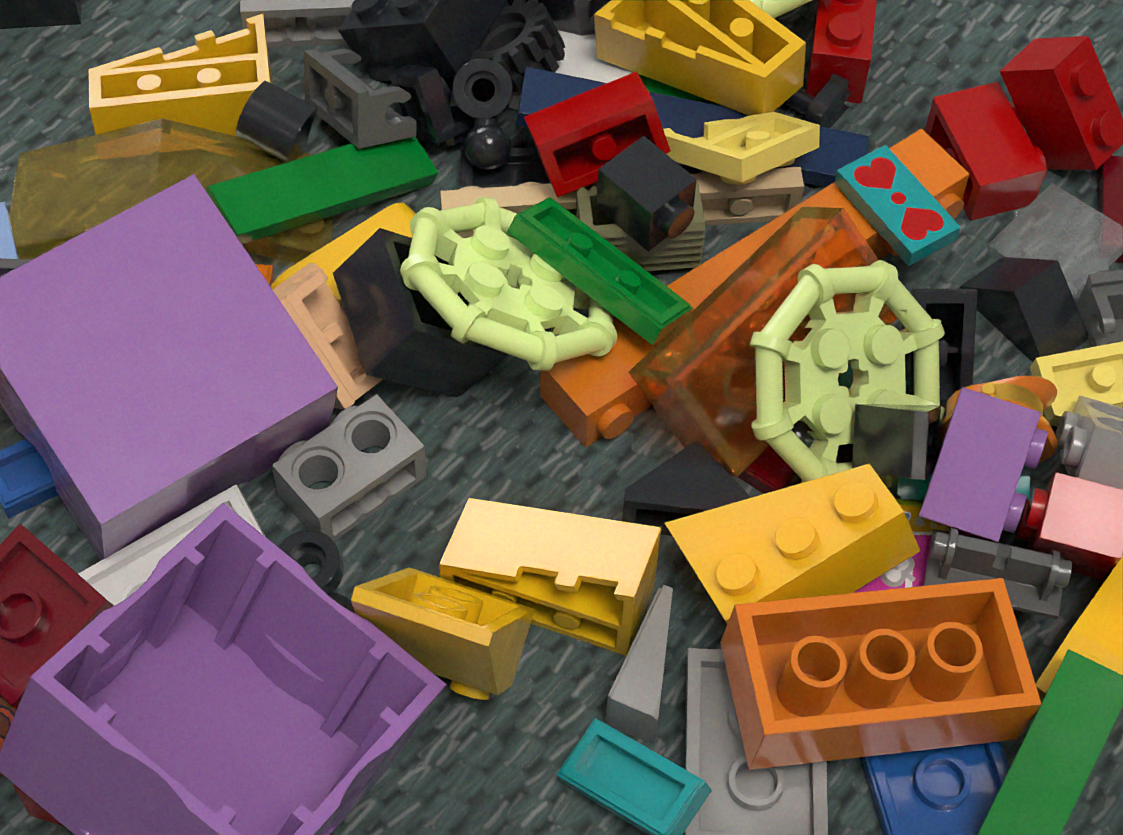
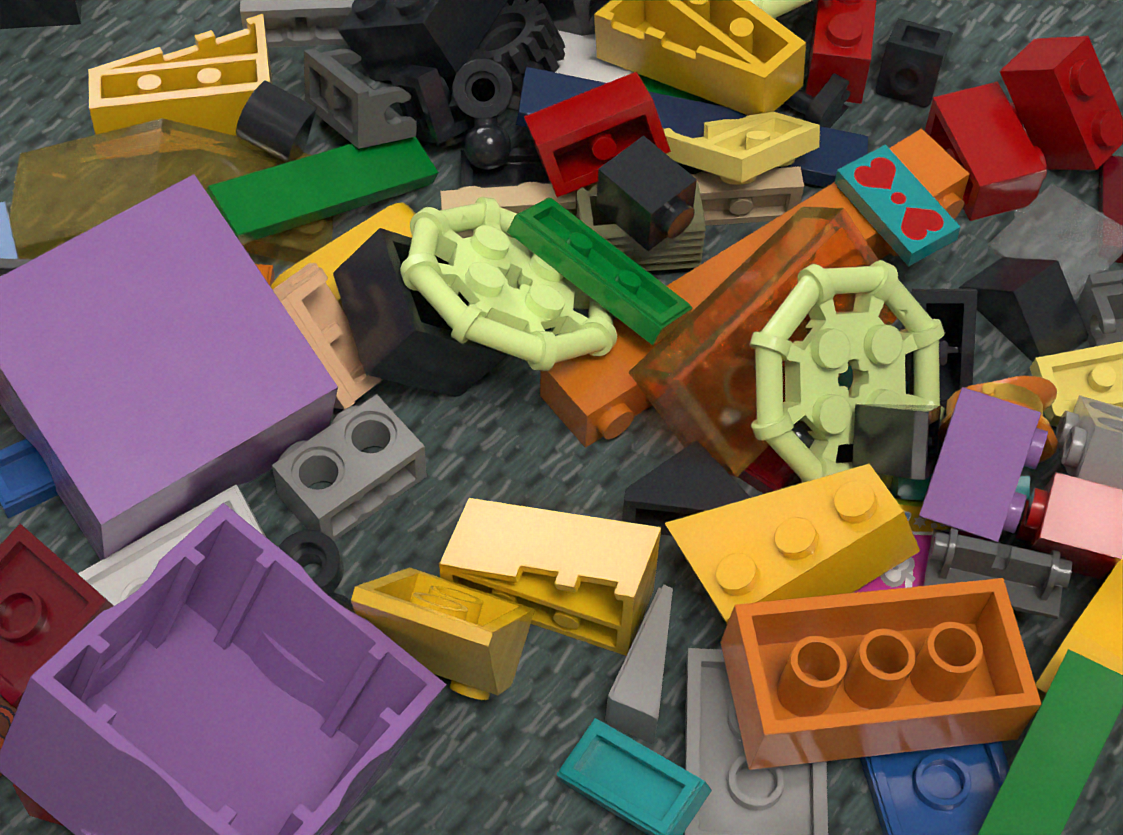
none -> black bracket [875,18,953,107]

